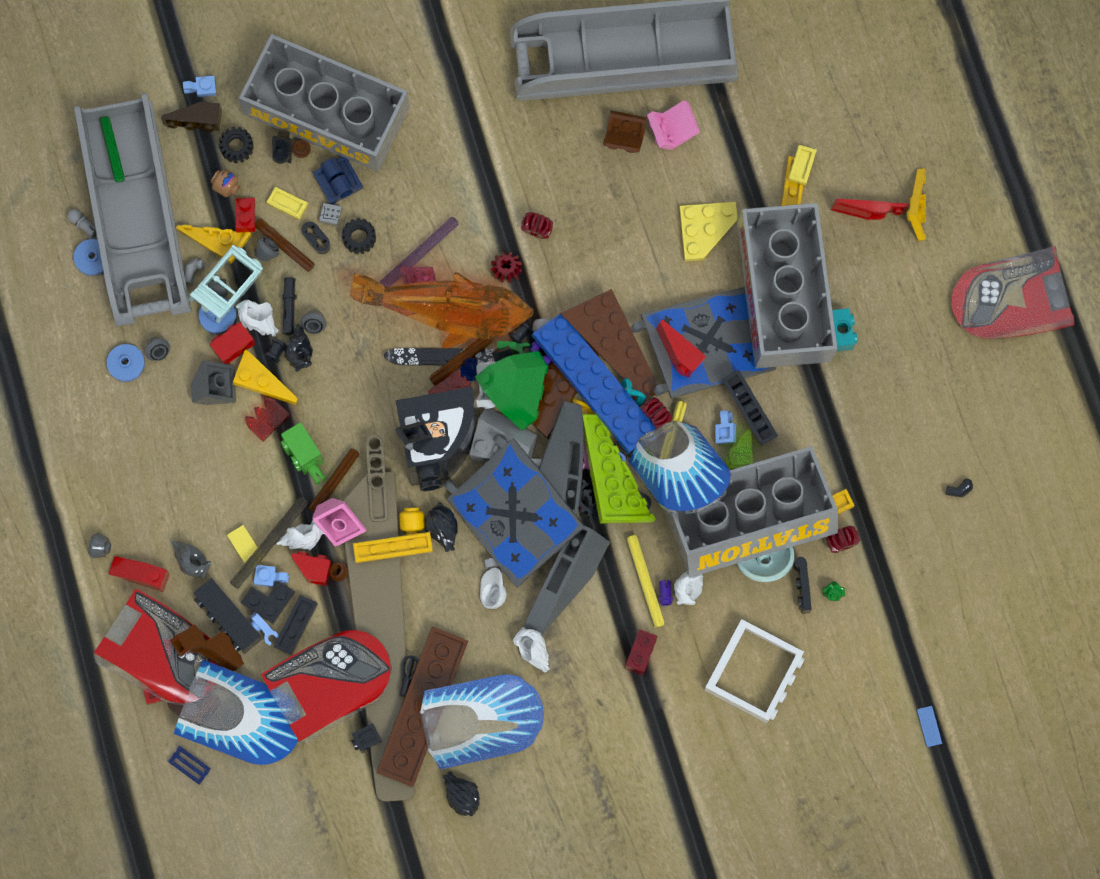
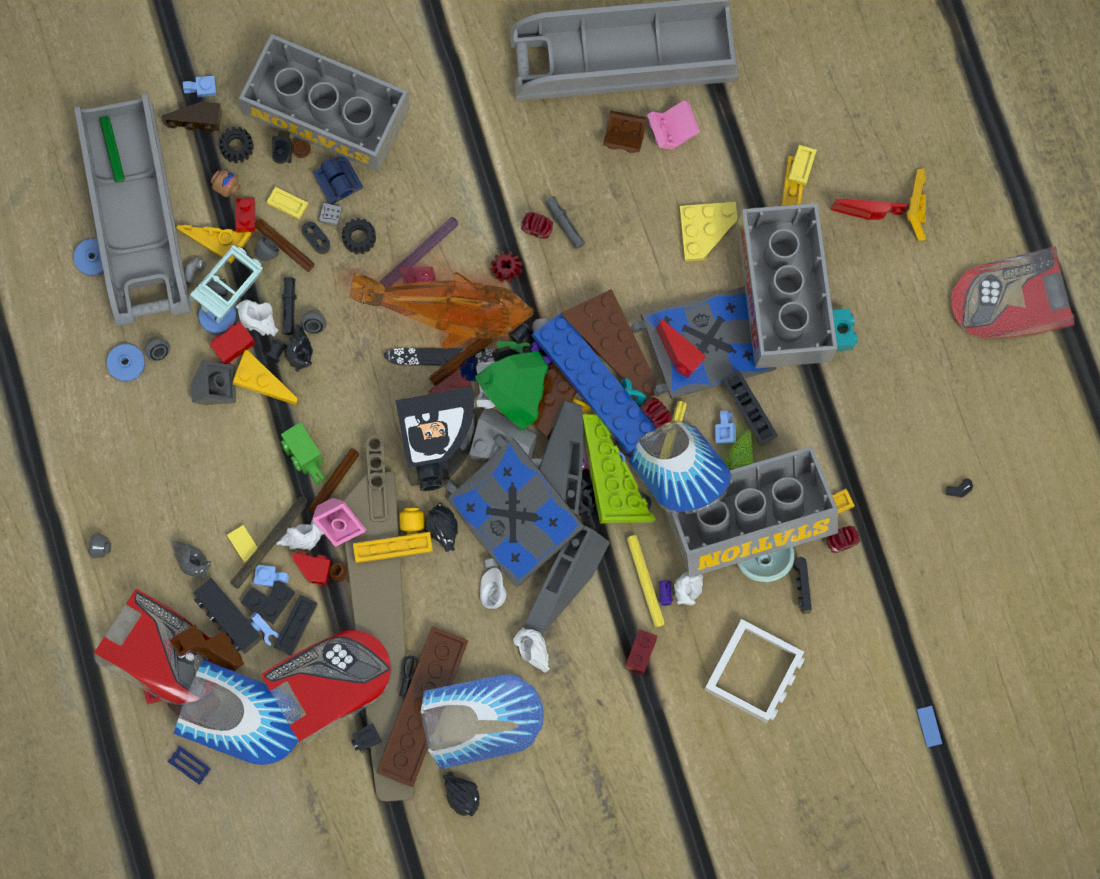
light grey pin [67,209,97,238] -> none
red slope [108,556,170,592] -> none
clear red plate [245,398,290,442] -> none
black slope [395,421,433,453] -> none
green plant [822,582,845,601] -> none
none -> dark grey pin [545,196,585,249]

